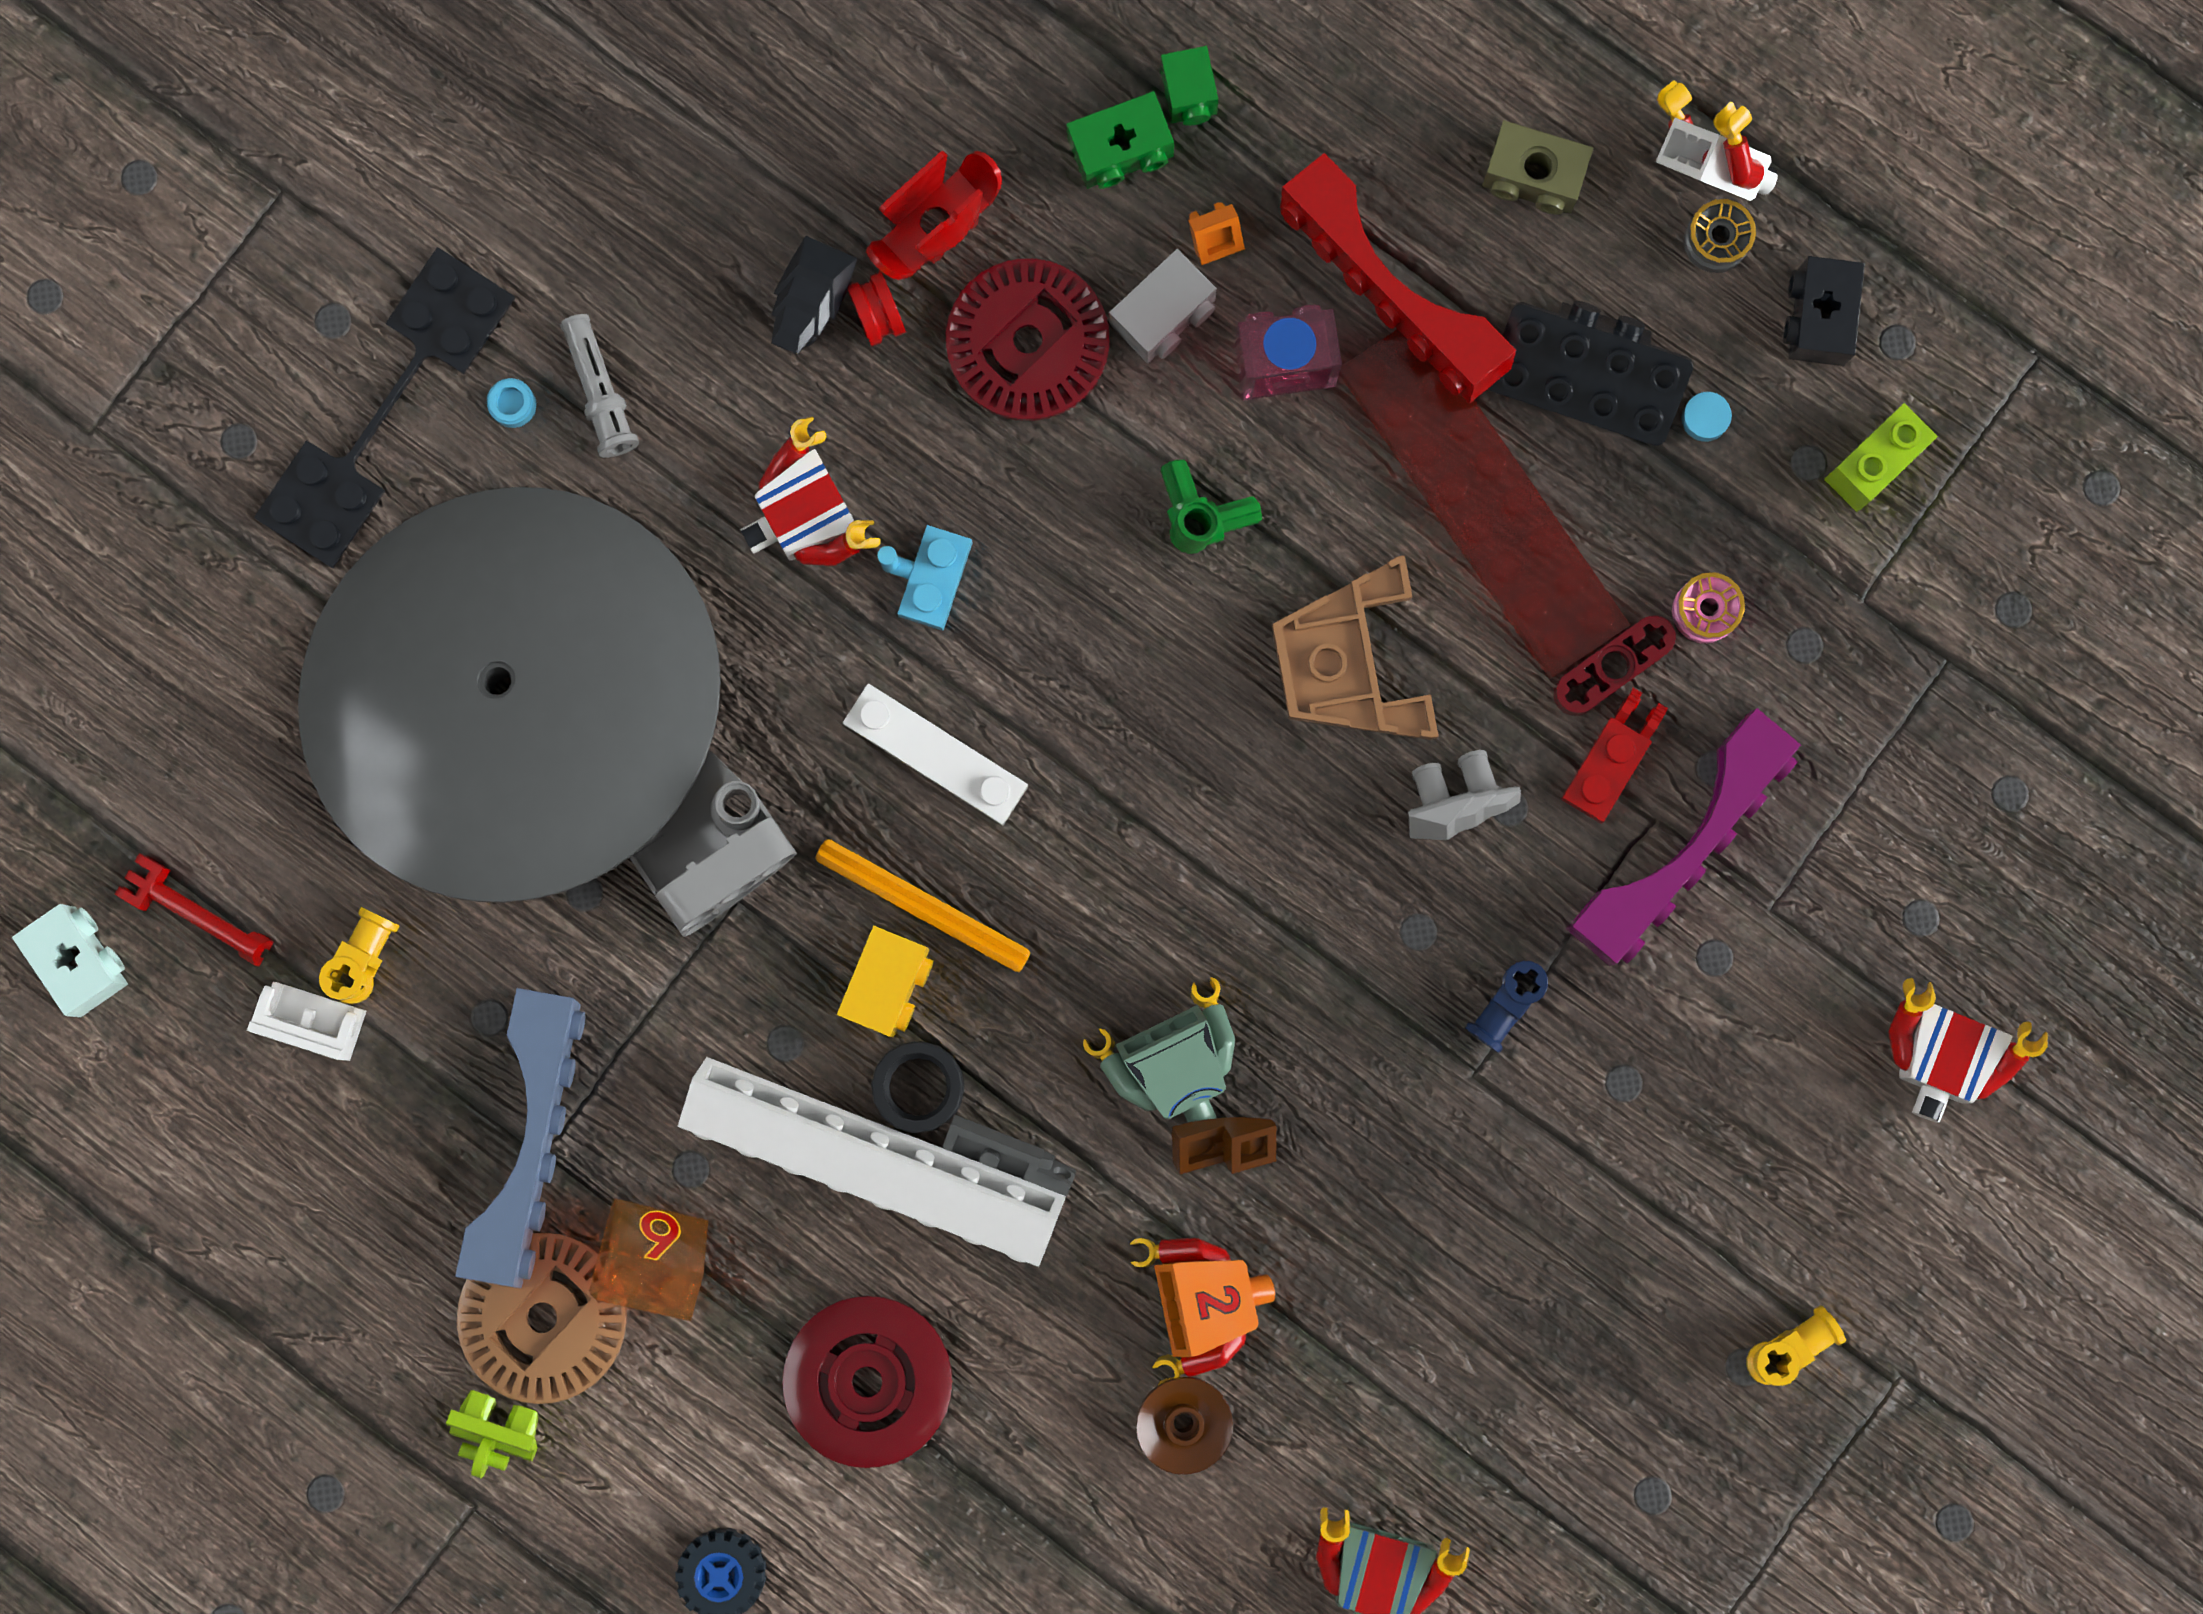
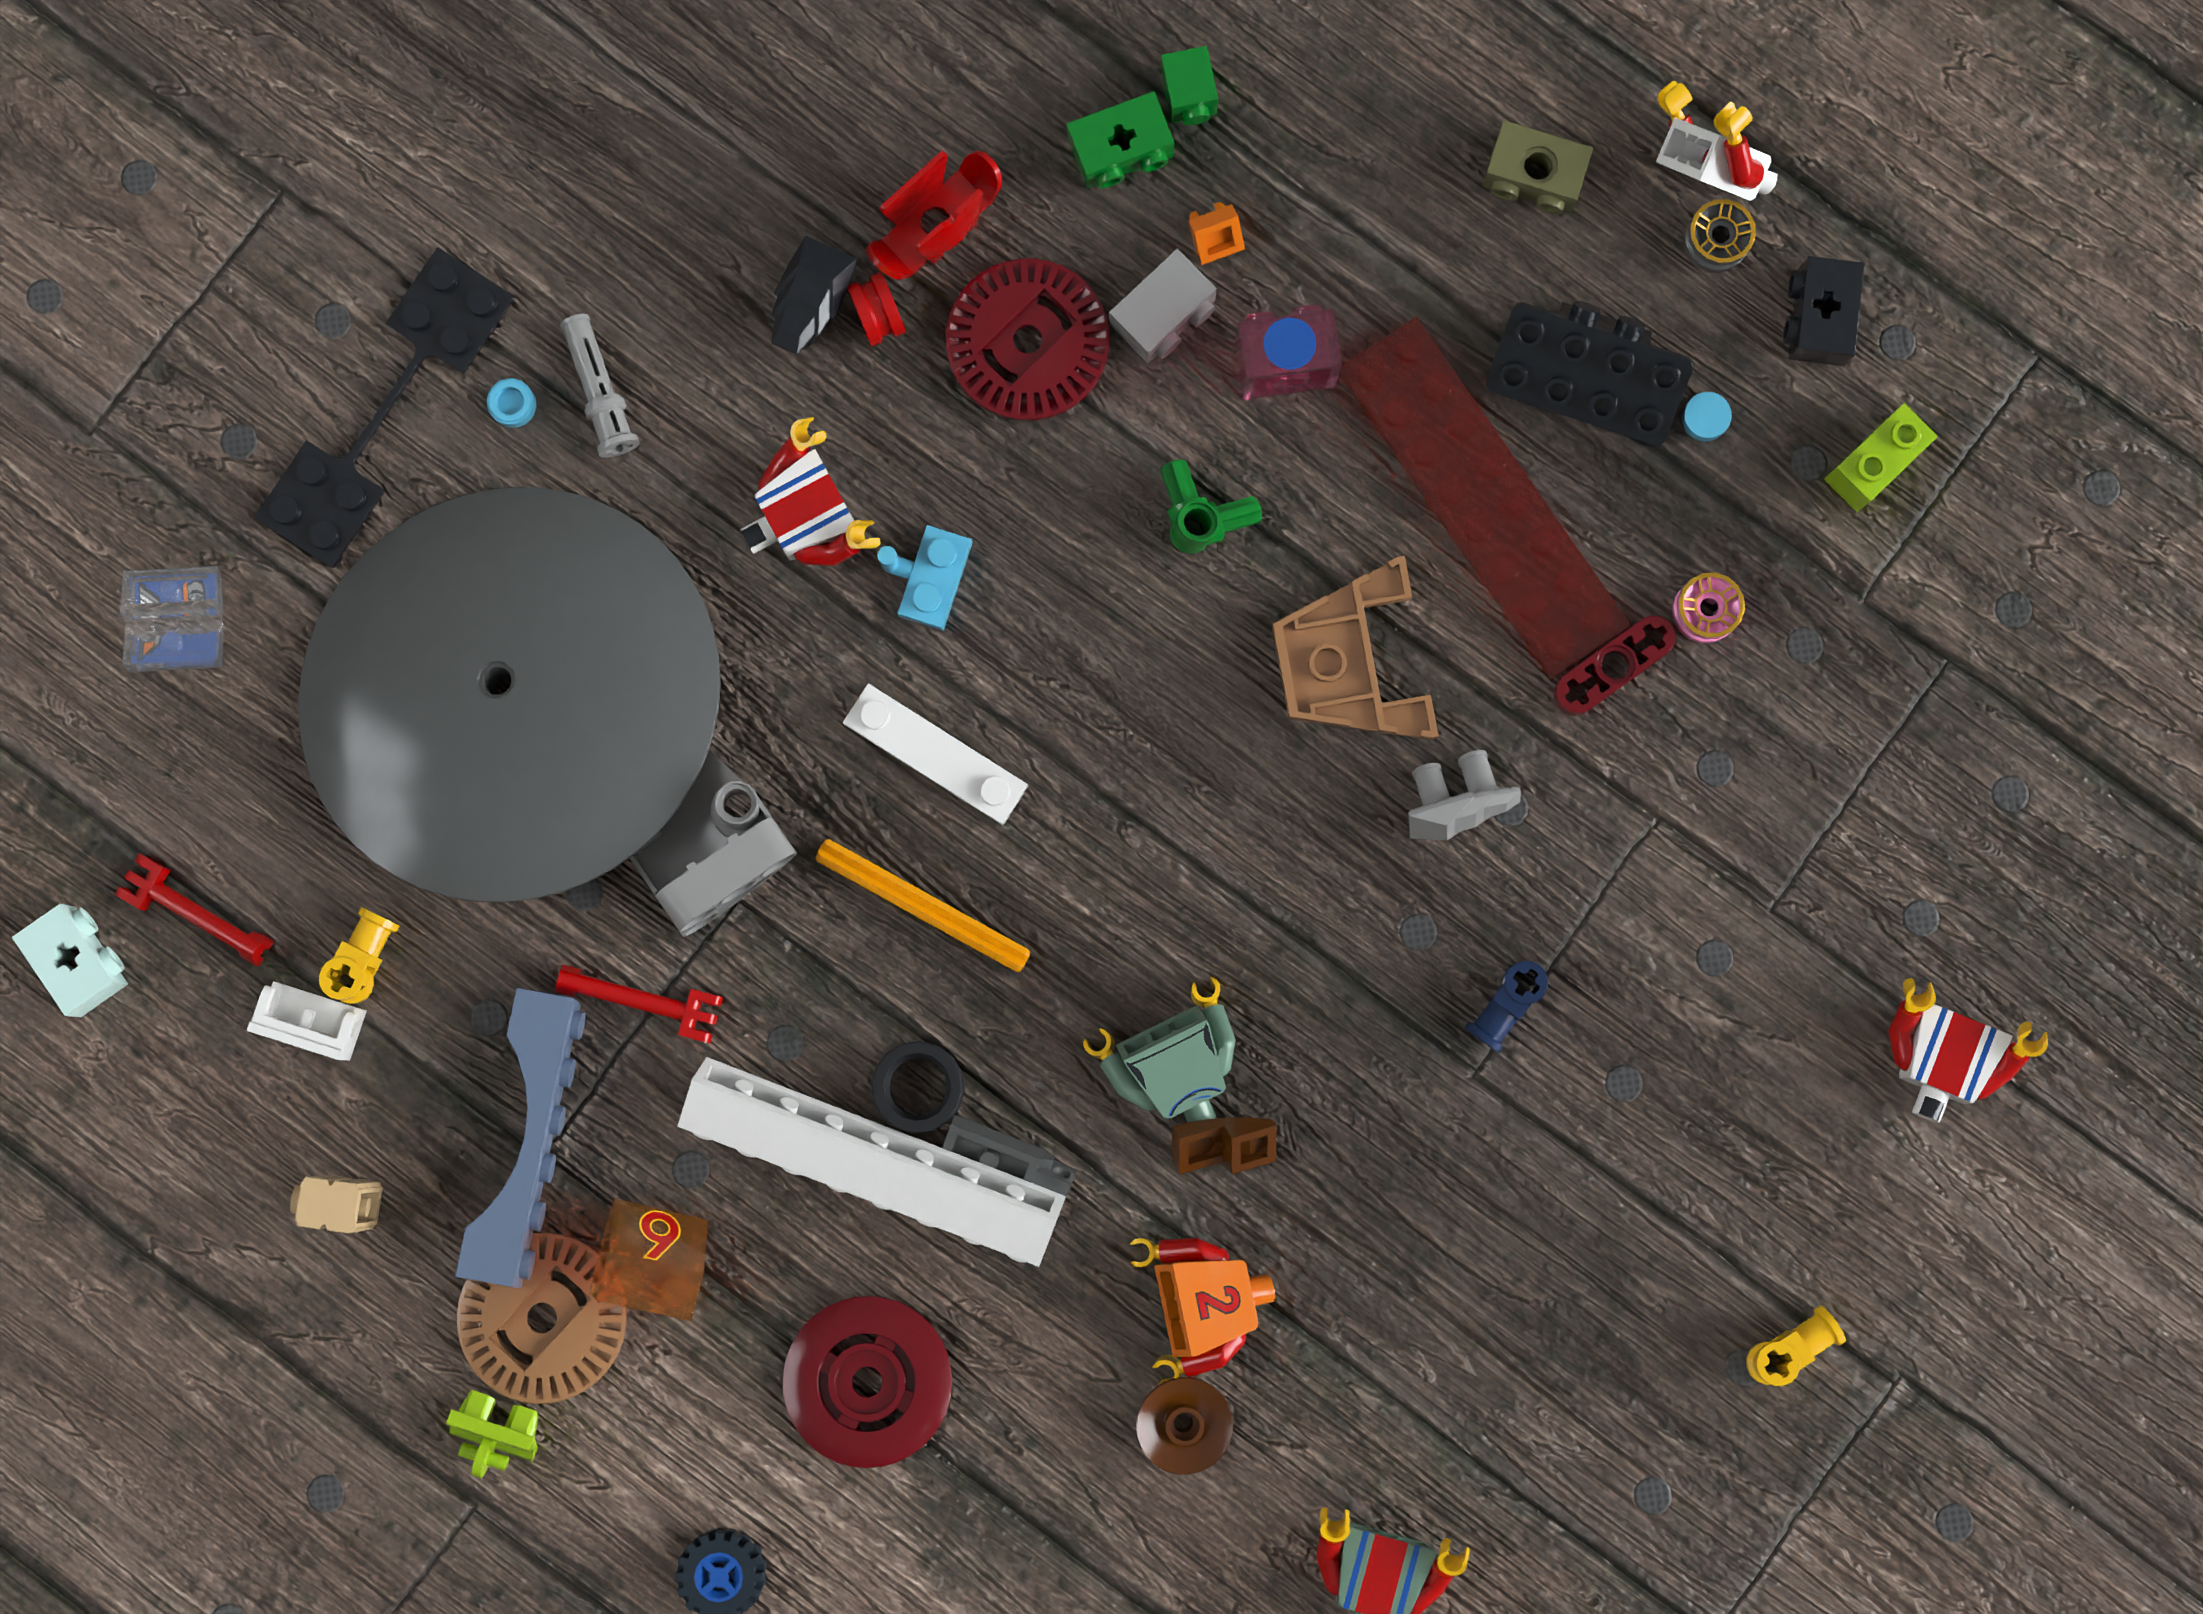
yellow brick [837,925,934,1038] -> none
red arch [1280,153,1517,404] -> none
red hinge [1561,687,1668,824] -> none
magenta arch [1566,708,1801,966] -> none
none -> clear slope [120,566,224,672]
none -> tan brick [290,1175,383,1233]
none -> red hinge [555,964,723,1043]

